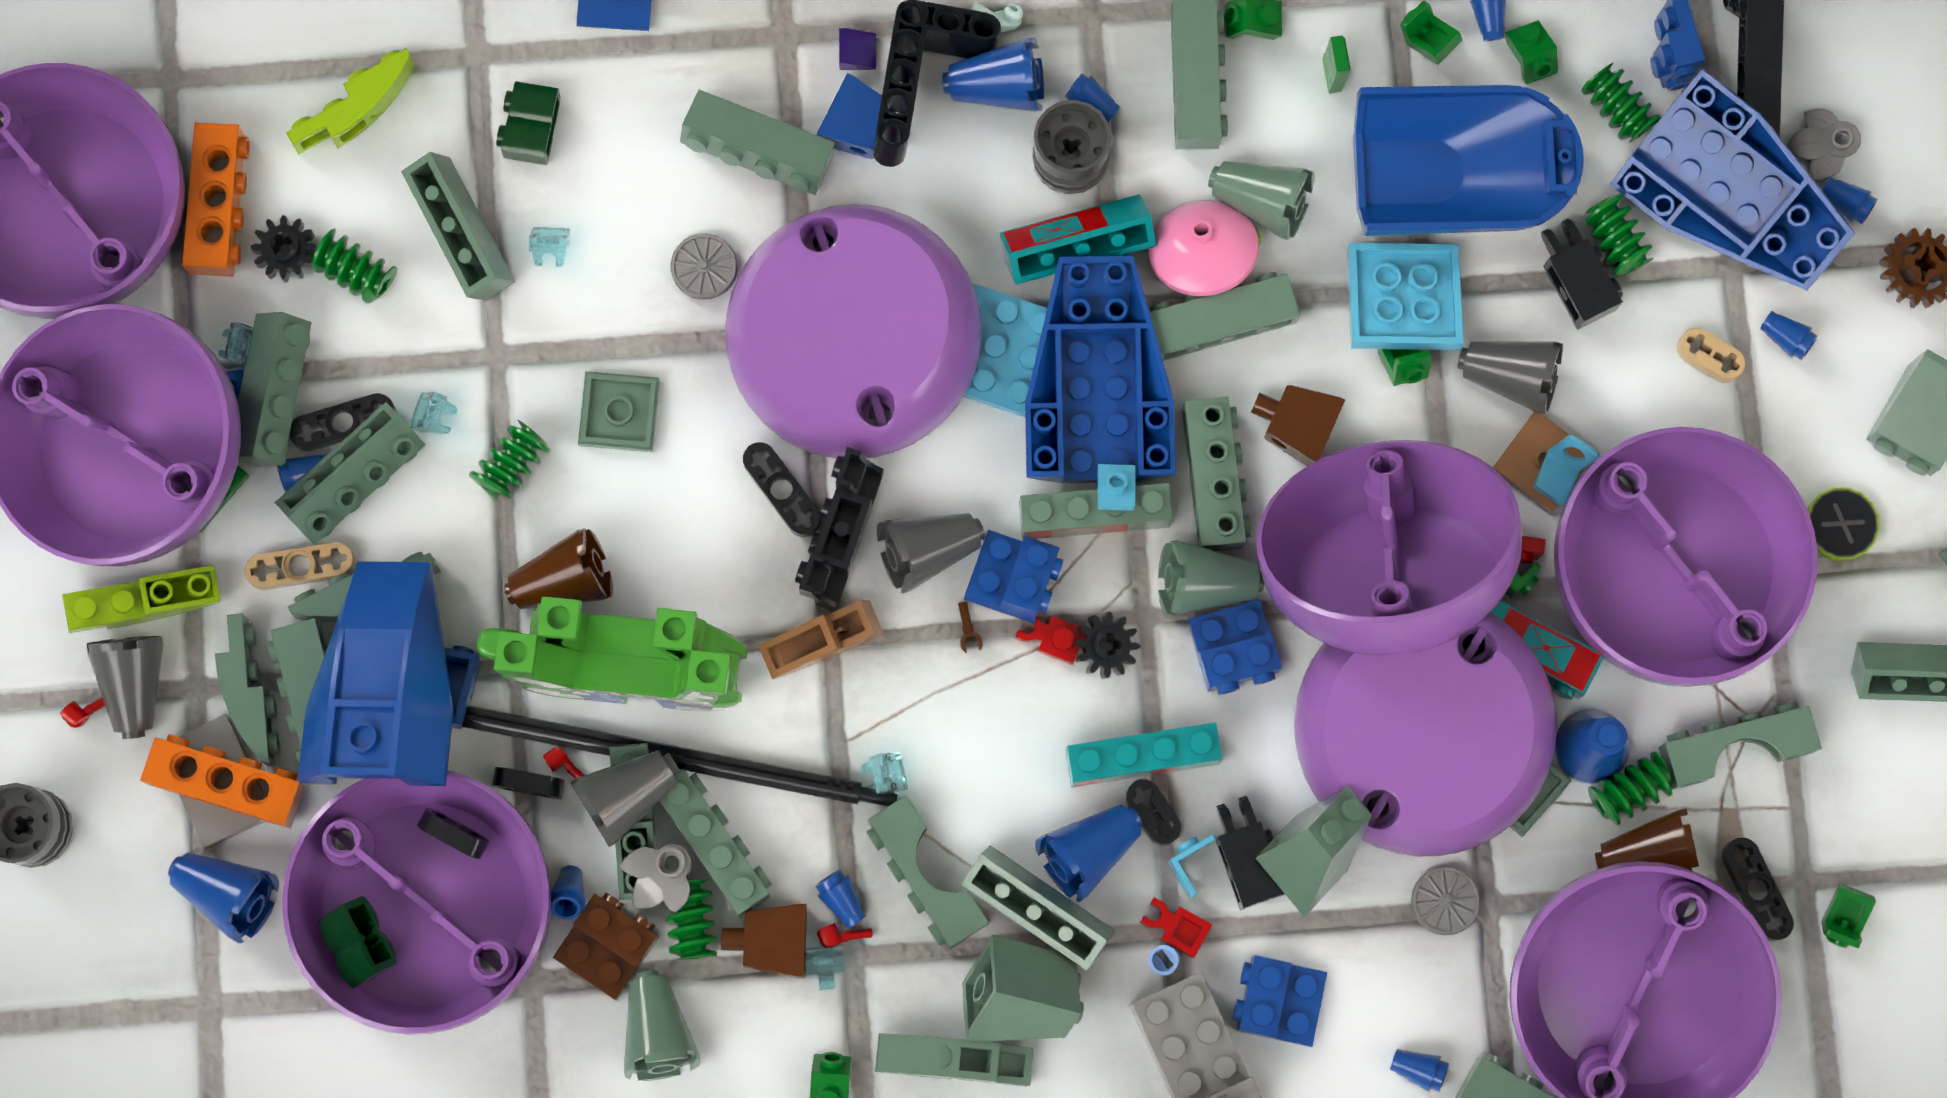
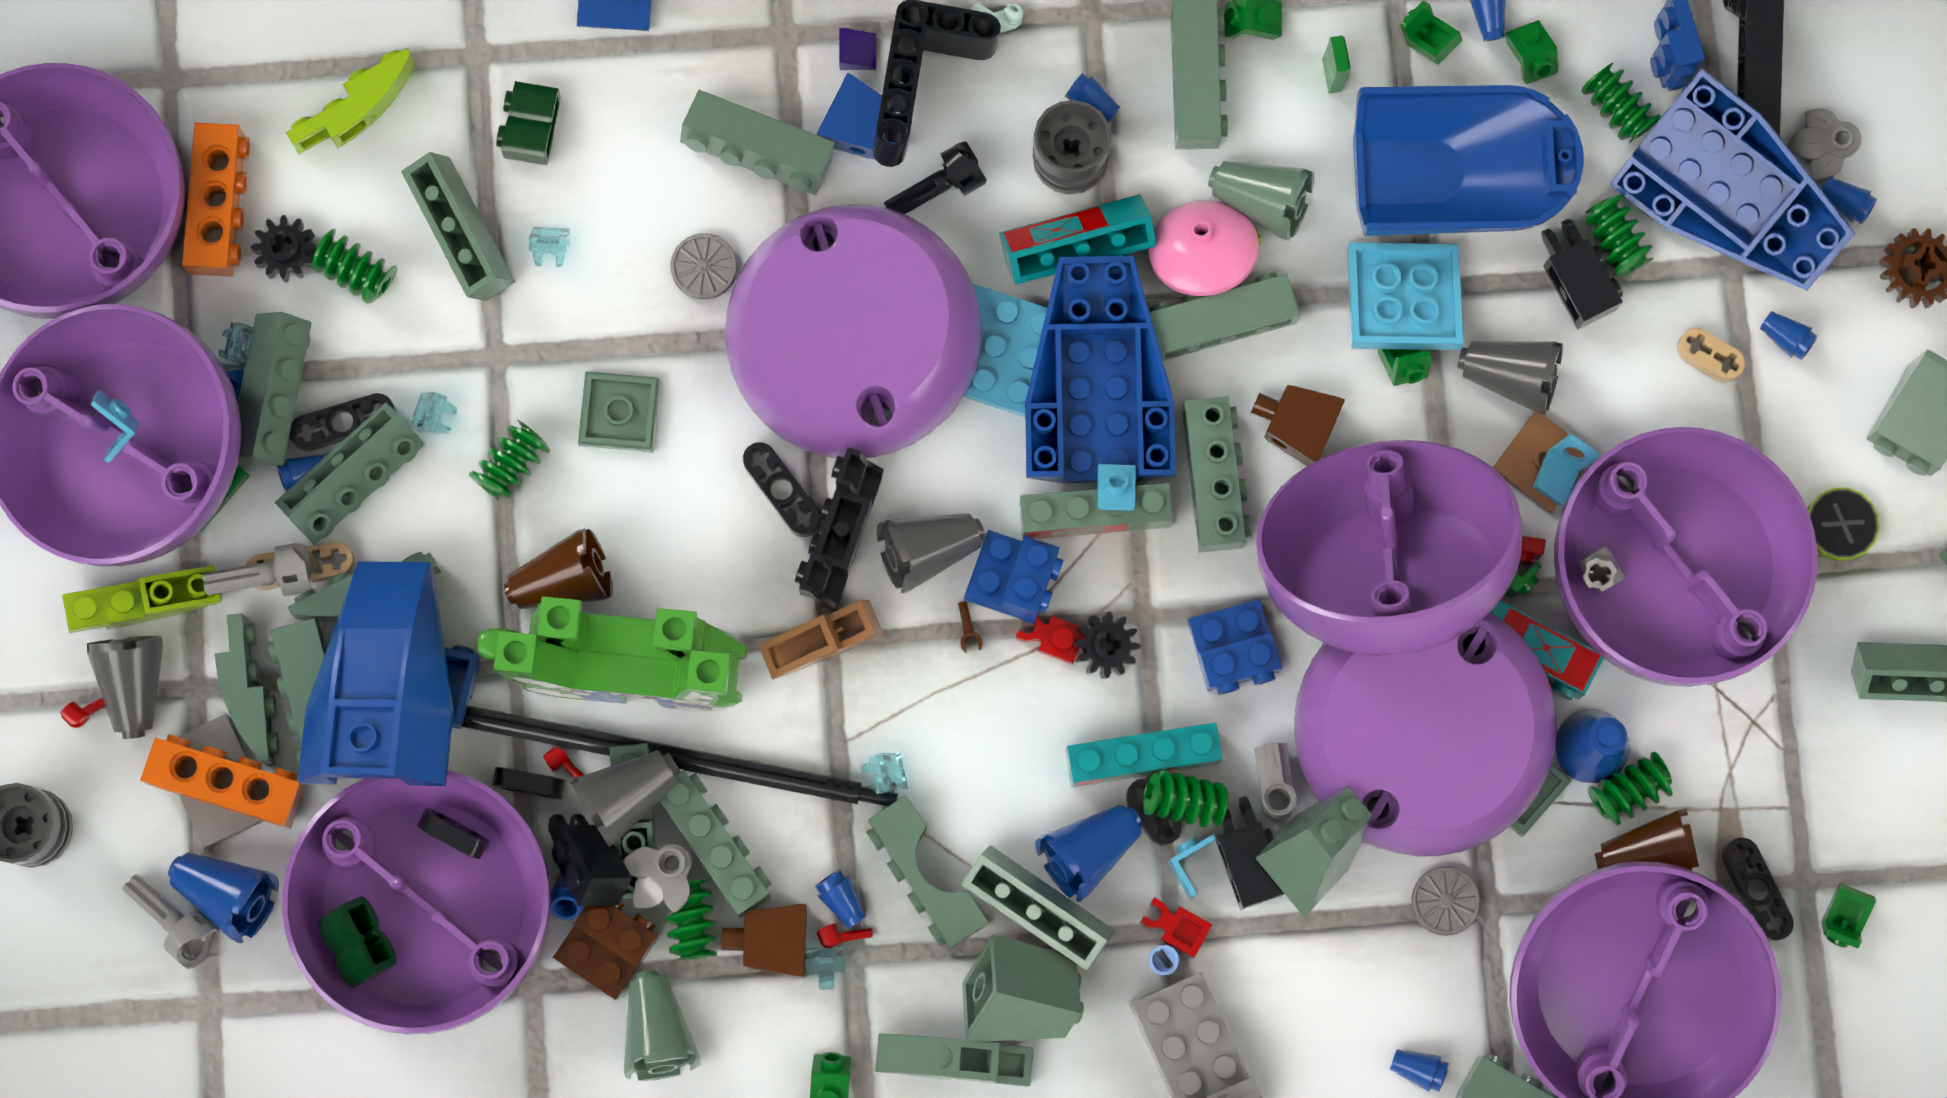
blue cone [942,38,1044,112] -> none
sand green cone [1158,540,1265,615] -> none
blue plate [1232,955,1327,1047] -> none
sand green arch [1658,702,1822,790] -> none
none -> medium azure bracket [91,391,139,463]
none -> light grey piece [122,874,219,969]
none -> light grey piece [203,543,313,597]
none -> black hinge [548,814,632,906]
none -> black piece [884,141,987,214]
none -> green piece [1143,770,1228,828]
none -> light grey piece [1254,743,1297,821]
none -> light grey piece [1578,545,1626,594]

